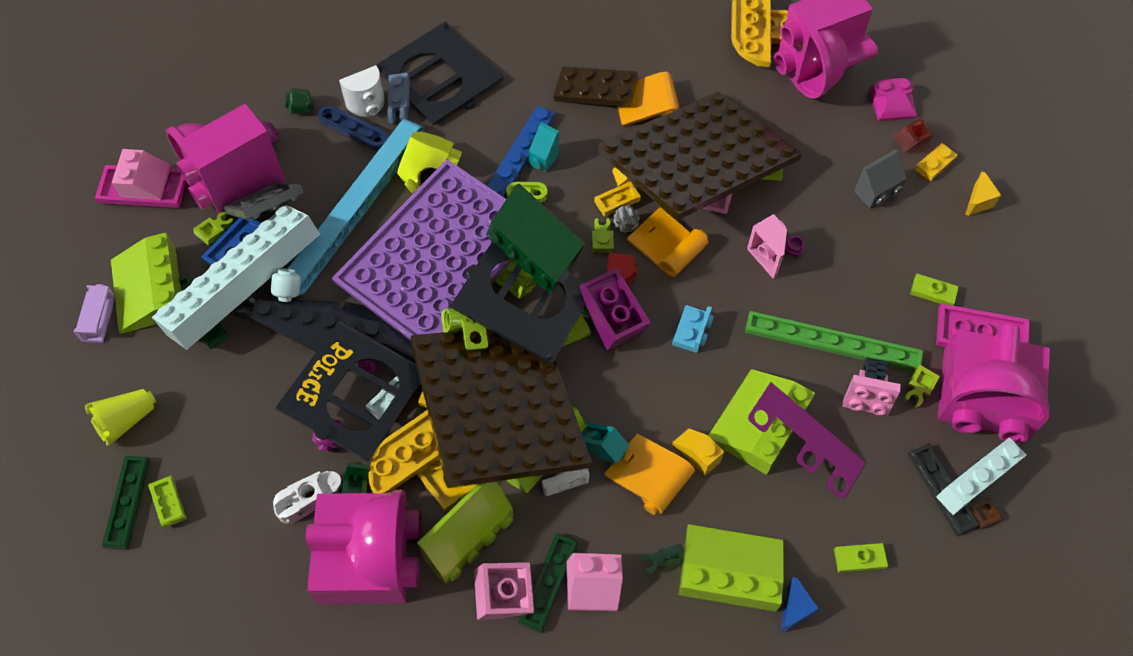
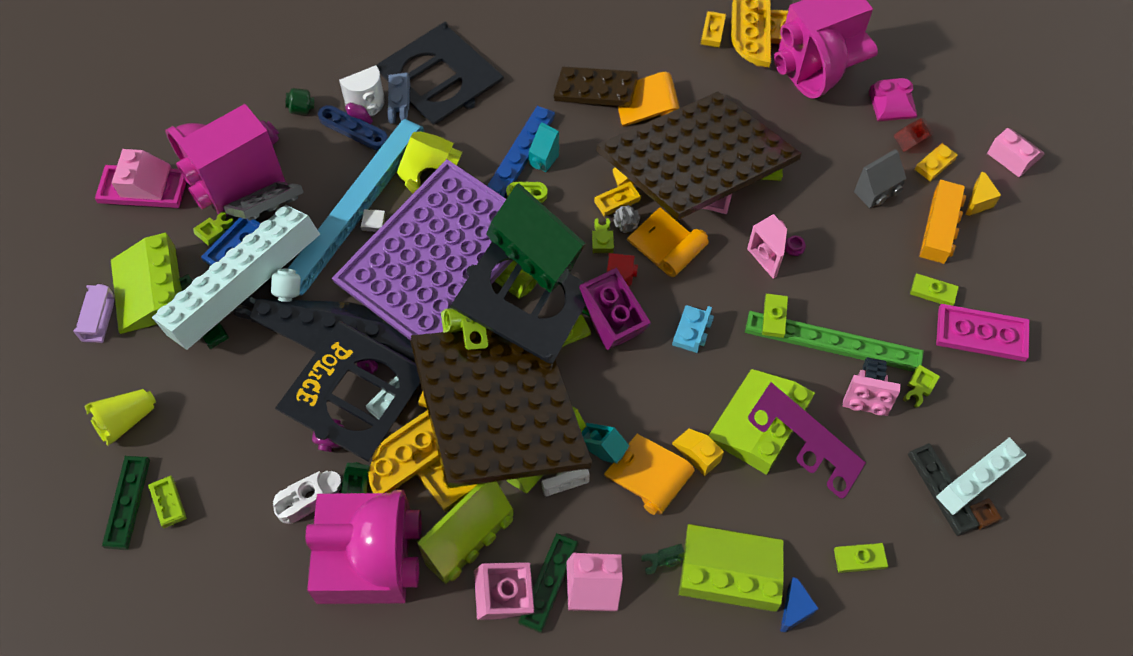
dark pink piece [937,324,1050,443] -> none
none -> magenta arm [345,102,373,124]
none -> white tile [361,209,386,232]
none -> yellow plate [701,11,726,47]
none -> lime plate [762,293,788,338]
none -> light orange brick [919,179,966,264]
none -> bright pink slope [987,128,1045,177]

